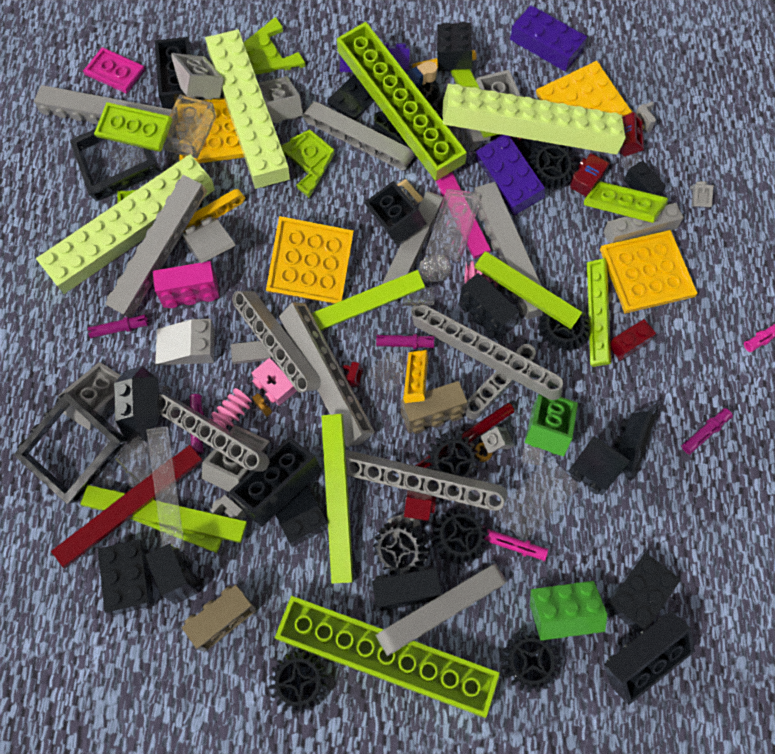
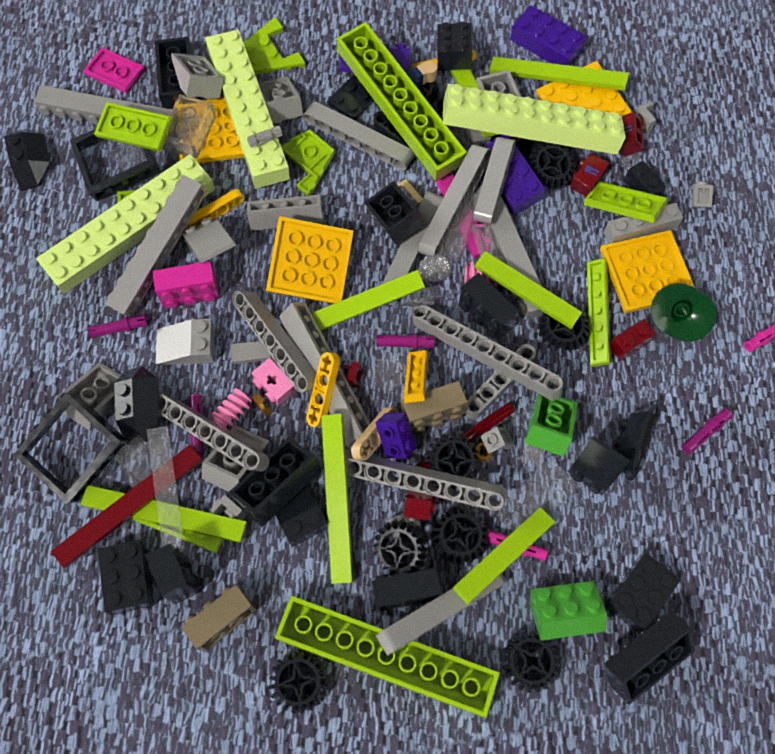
none -> black wedge [4,129,51,191]
none -> light grey axle [247,126,282,147]
none -> light grey brick [247,195,323,231]
none -> yellow beam [306,352,340,427]
none -> tan beam [351,407,399,461]
none -> dark purple brick [375,413,416,459]
none -> light grey beam [418,144,492,259]
none -> lime tile [453,507,555,605]
none -> clear brick [471,224,501,259]
none -> light grey beam [473,137,515,224]
none -> lime tile [489,57,629,91]
none -> dark green hat [650,283,716,342]

